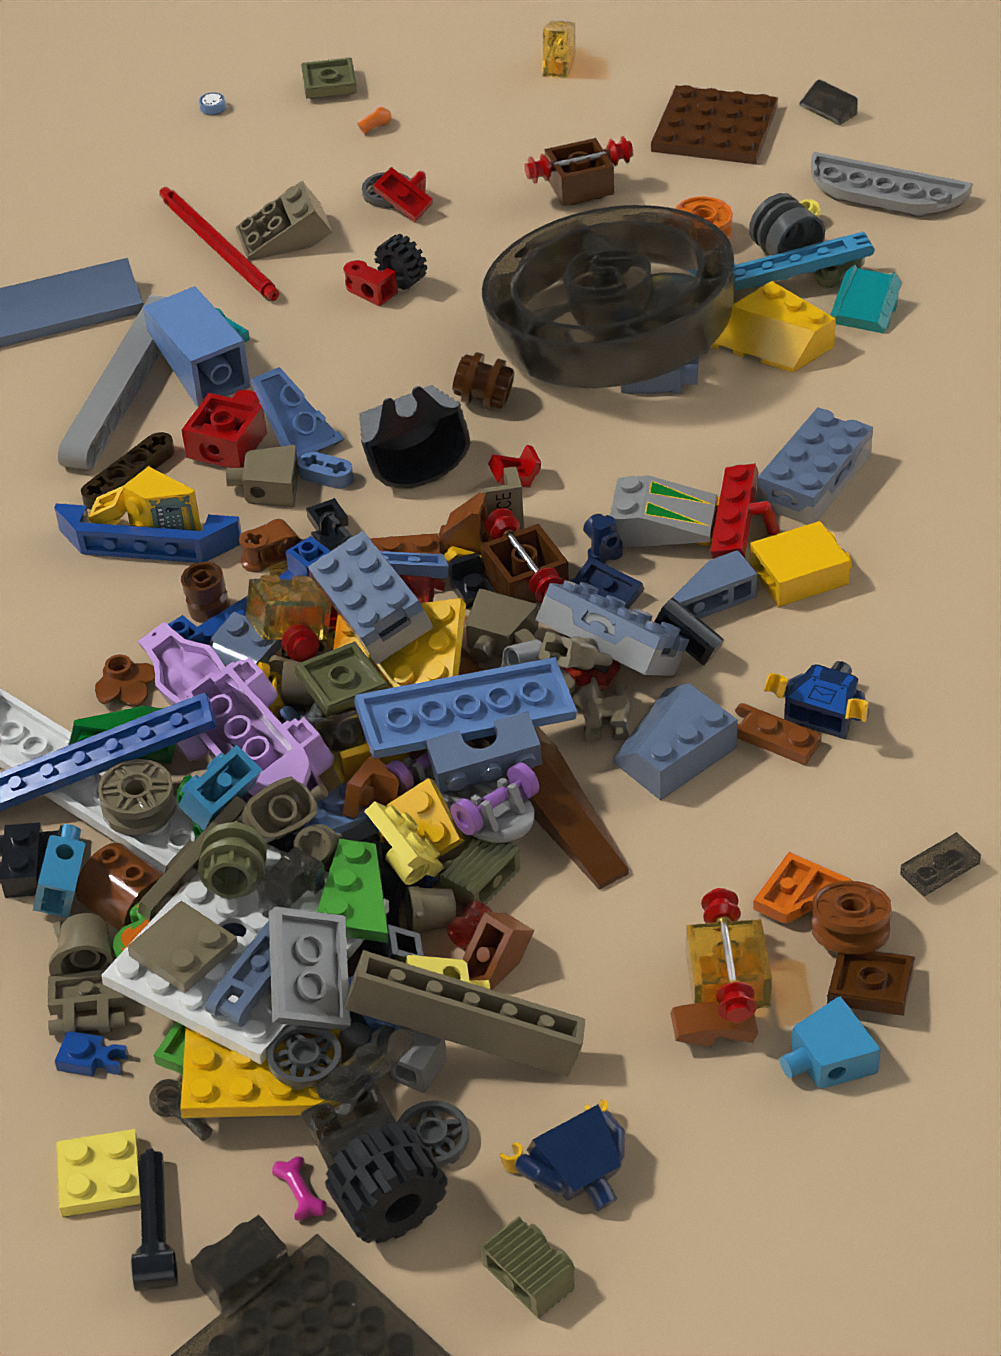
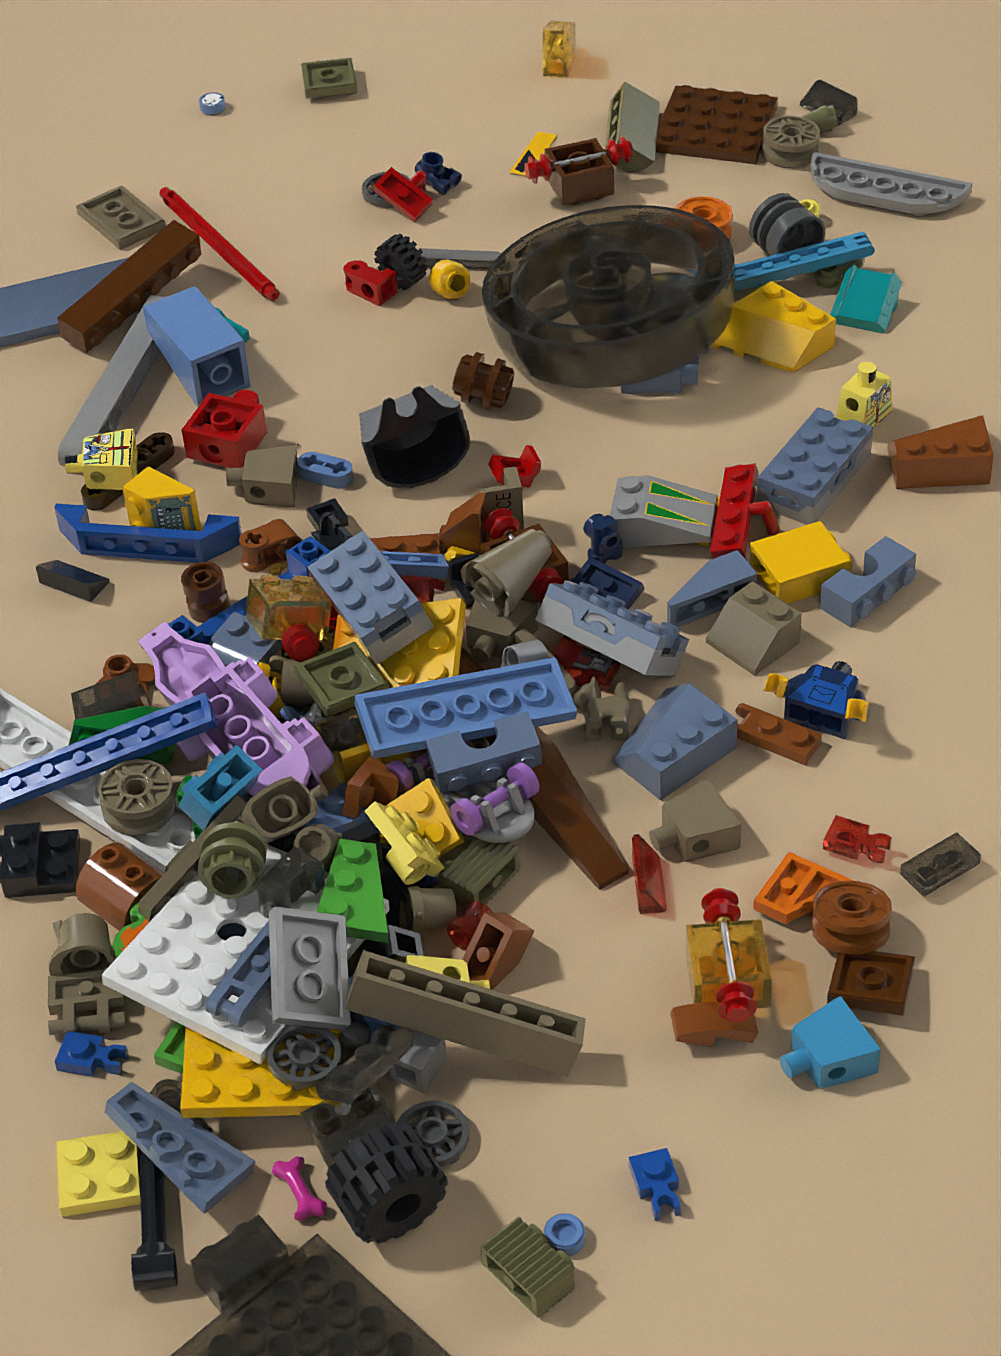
dark azure torso [33,824,86,918] -> none
yellow bracket [88,485,127,525] -> none
dark tan plate [128,901,238,993] -> none
dark tan slope [236,181,332,260] -> none
medium blue wing [250,367,345,458] -> none
orange arm [357,107,391,134] -> none
dark blue torso [500,1099,625,1211] -> none
dark tan animal [539,631,613,670] -> none
black brick [654,597,725,666] -> none
none -> black slope [36,560,110,602]
none -> reddish brown brick [57,220,201,353]
none -> light yellow torso [65,428,138,490]
none -> clear smoke brick [71,670,149,720]
none -> dark tan tile [76,185,166,250]
none -> sand blue wing [104,1082,255,1214]
none -> dark blue plate [414,152,462,195]
none -> light grey axle [420,248,501,268]
none -> yellow head [429,259,471,300]
none -> dark tan cone [461,529,552,617]
none -> yellow sticker [510,131,557,176]
none -> medium blue tile [544,1213,585,1256]
none -> olive brick [605,82,660,171]
none -> blue plate [629,1148,681,1221]
none -> clear red slope [632,834,667,914]
none -> dark tan torso [649,779,741,861]
none -> dark tan slope [706,581,802,676]
none -> dark tan wheel [762,116,820,168]
none -> olive cone [802,105,838,132]
none -> sand blue arch [820,536,916,627]
none -> clear red plate [823,815,892,863]
none -> light yellow torso [836,362,893,428]
none -> dark orange wedge [887,415,993,489]

